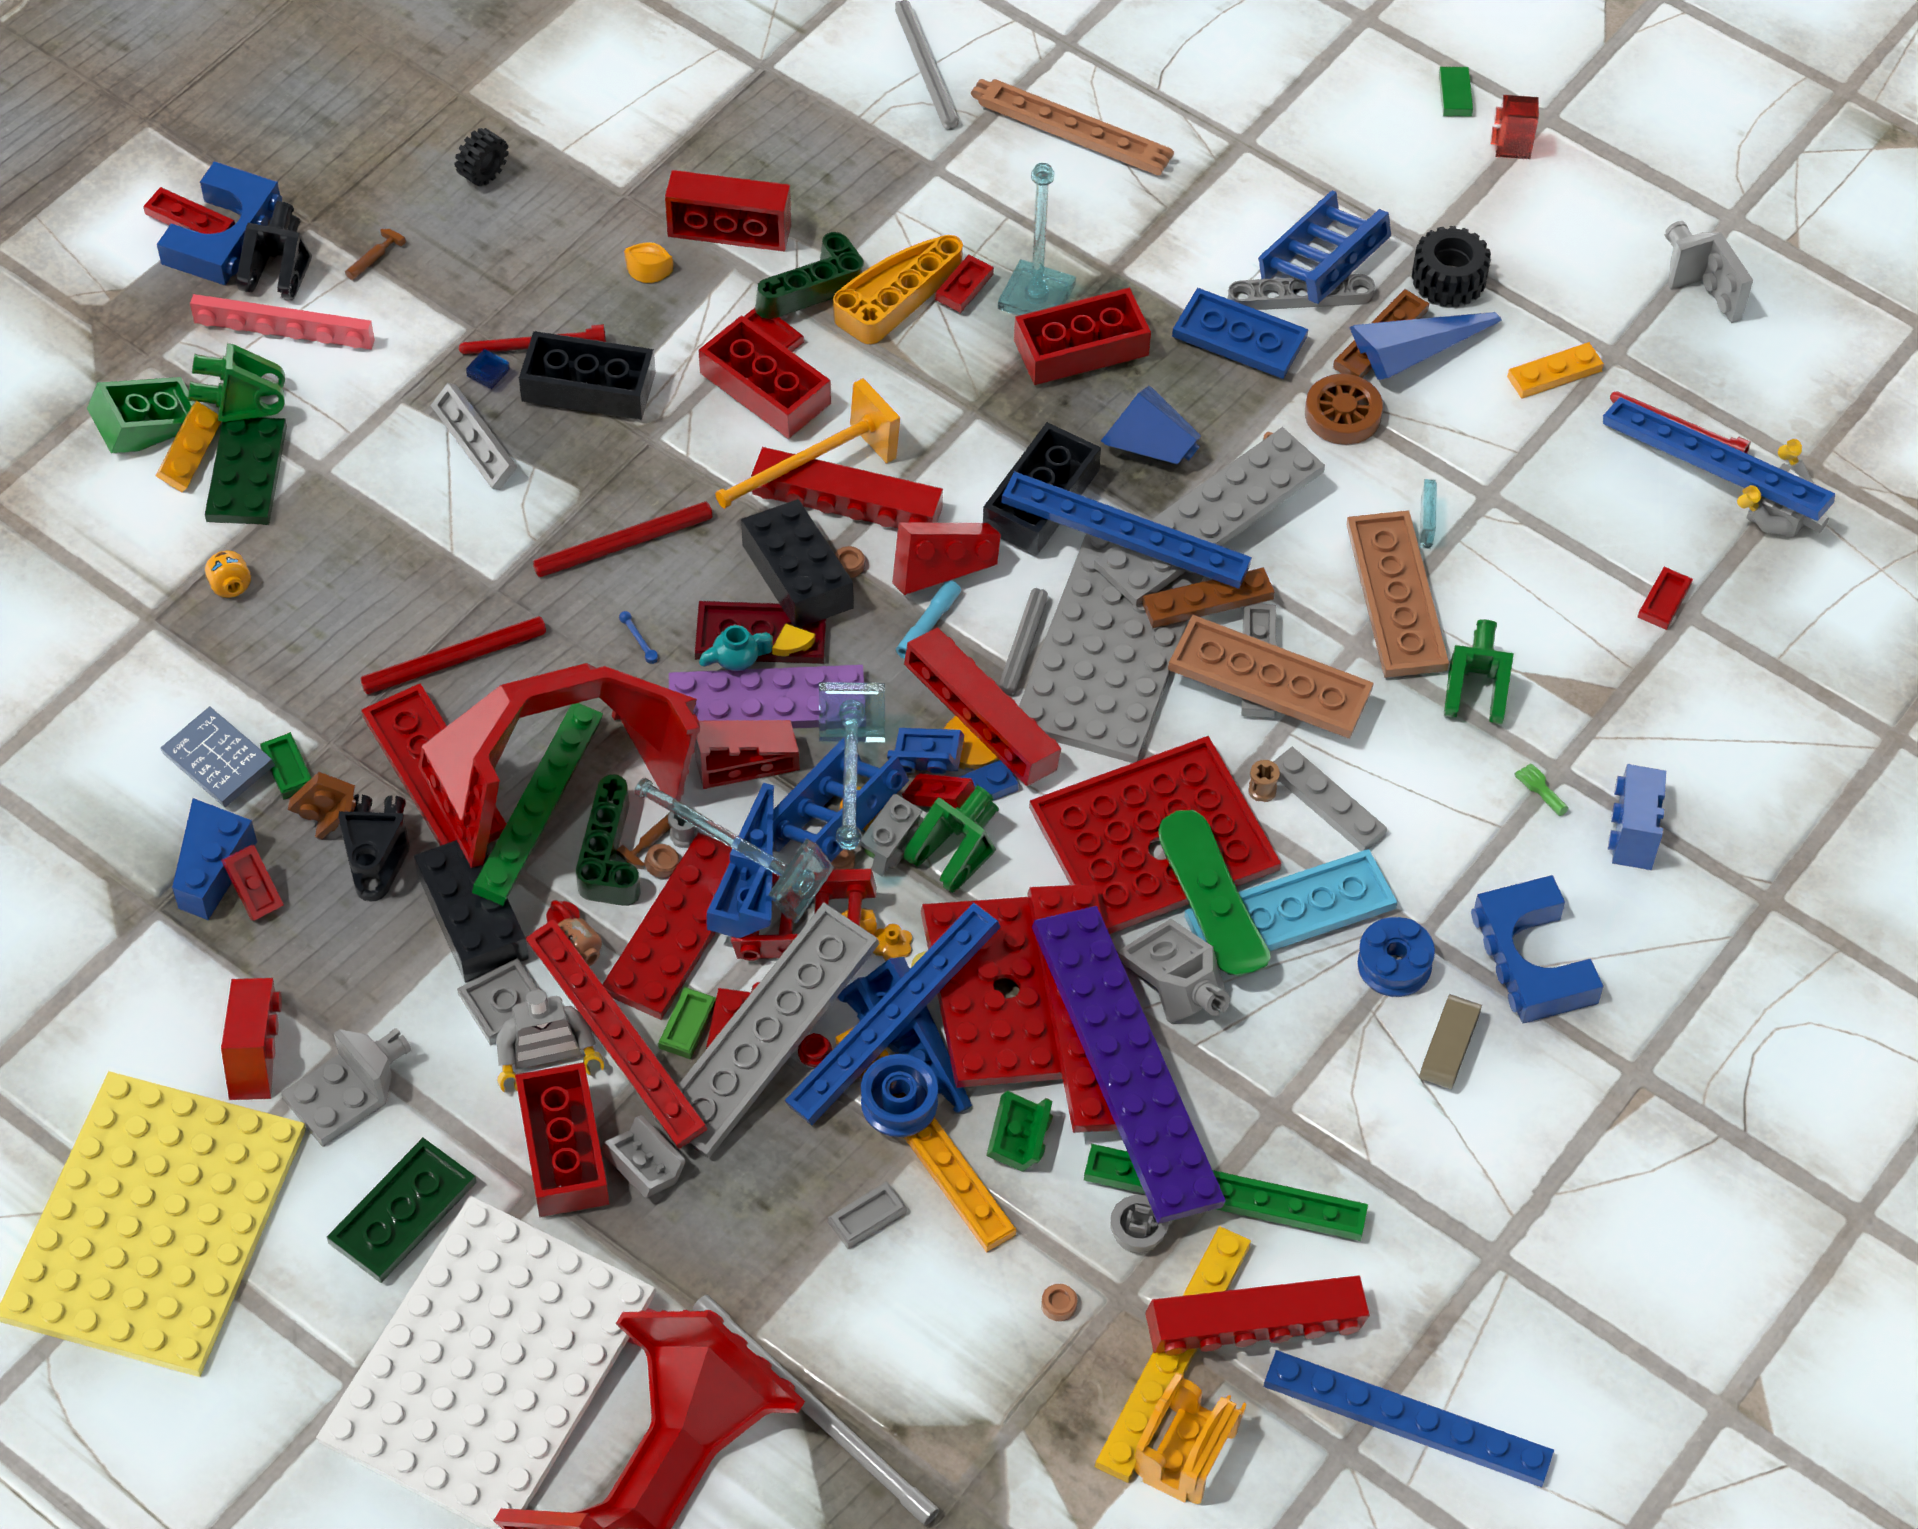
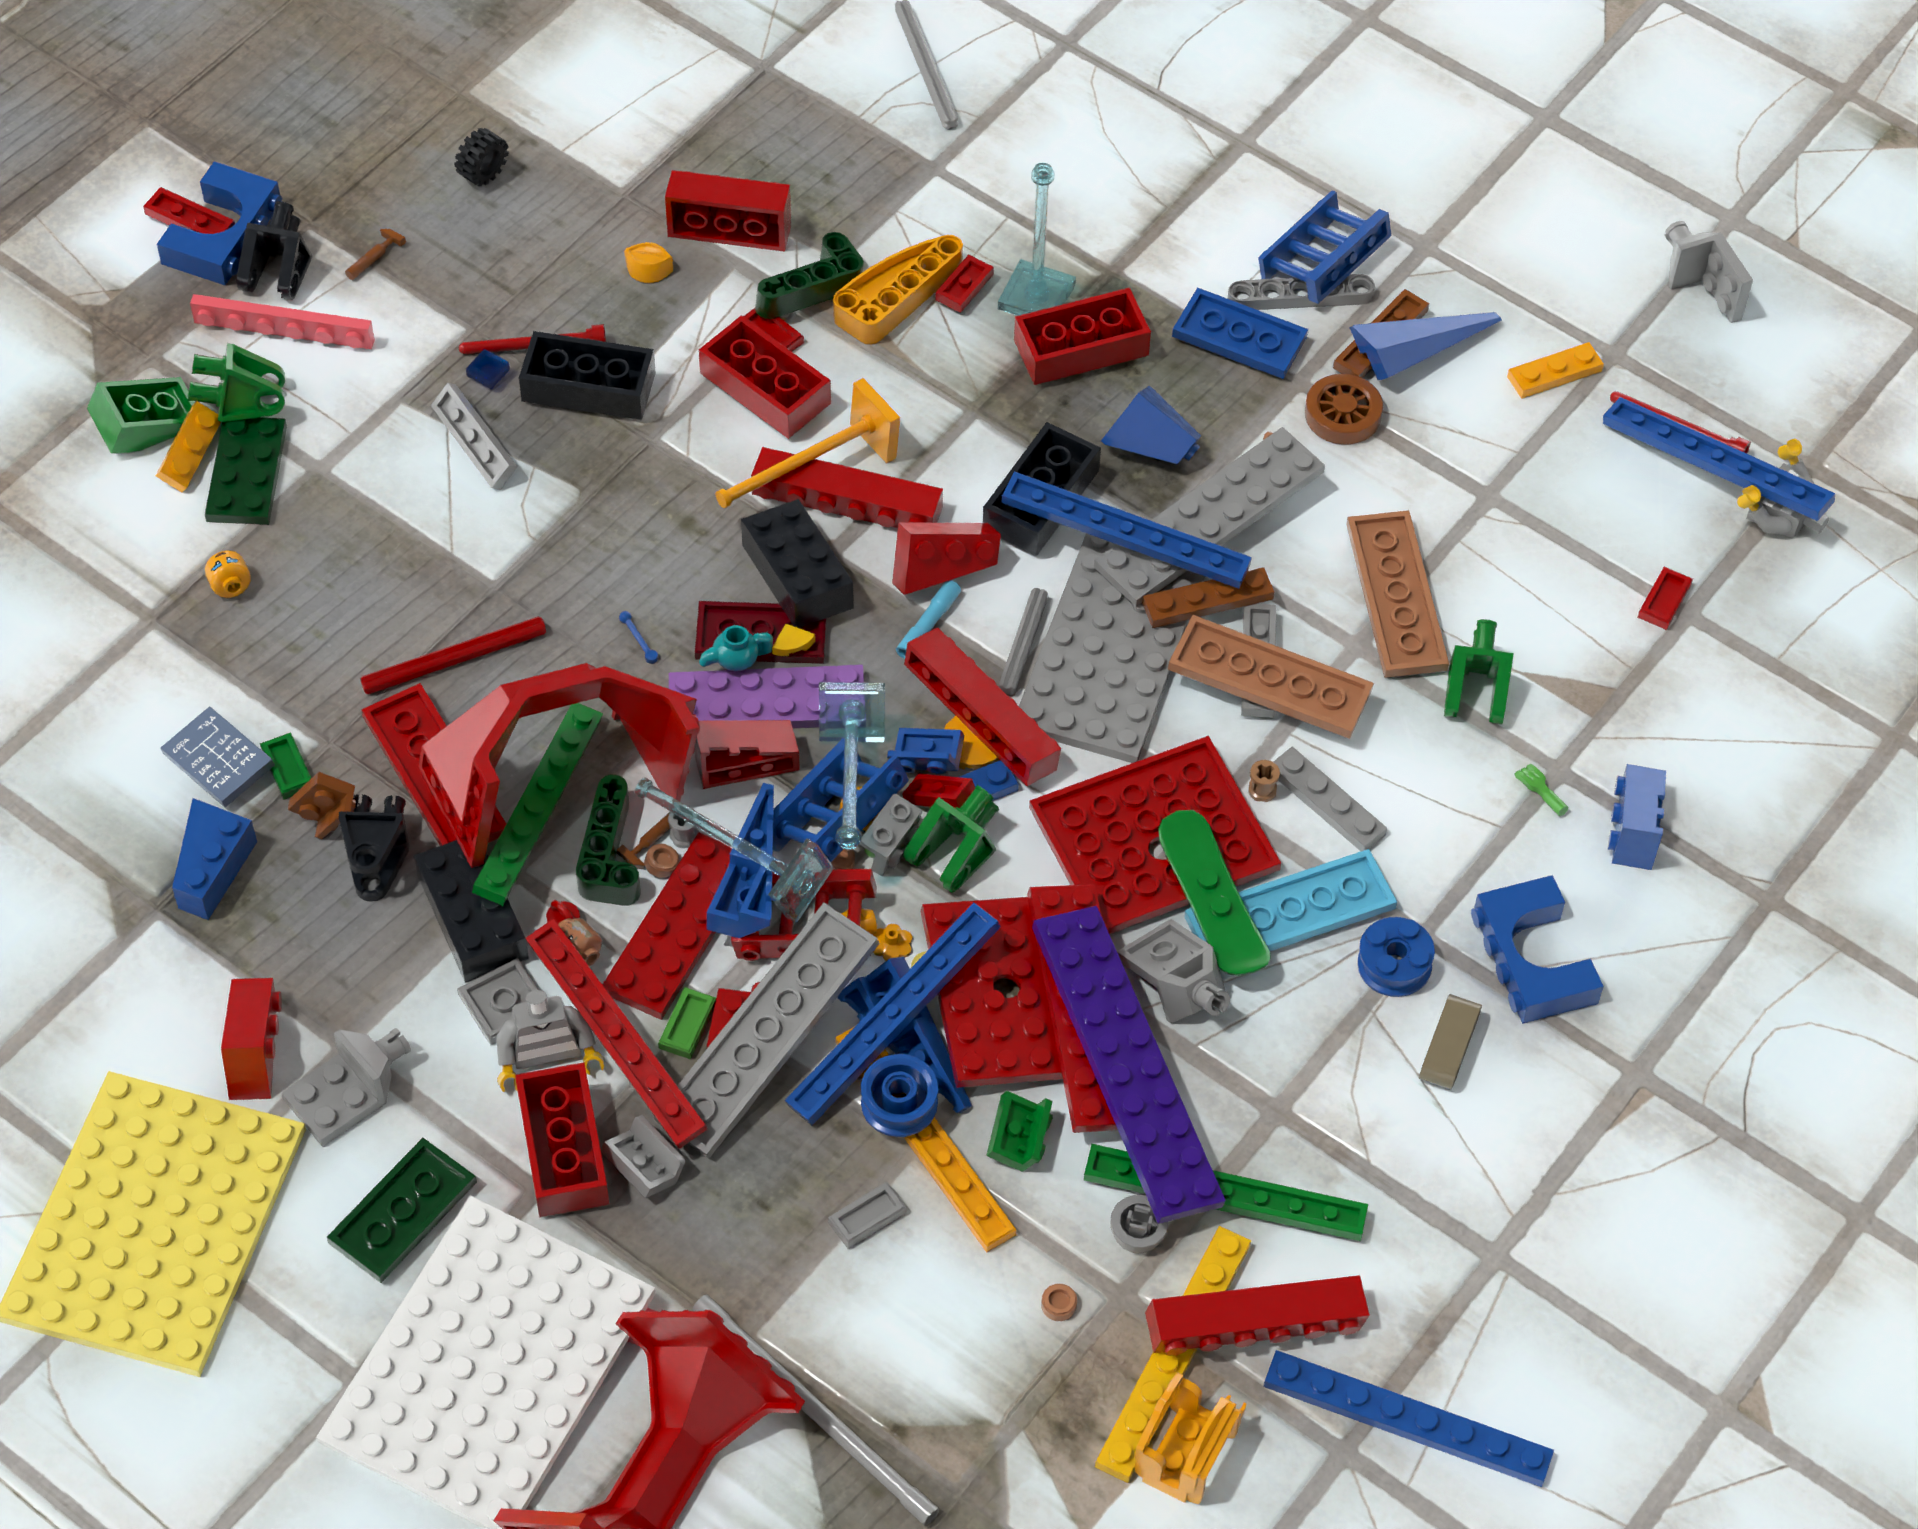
red plate [221,845,284,921] -> none
red axle [533,501,713,577] -> none
red plate [798,1033,832,1067] -> none
nougat tile [834,546,865,578] -> none
nougat hinge [971,79,1174,175] -> none
black tyre [1412,226,1491,307] -> none
clear light blue tile [1419,479,1437,549] -> none
green tile [1439,67,1473,116] -> none
clear red brick [1490,95,1539,159] -> none

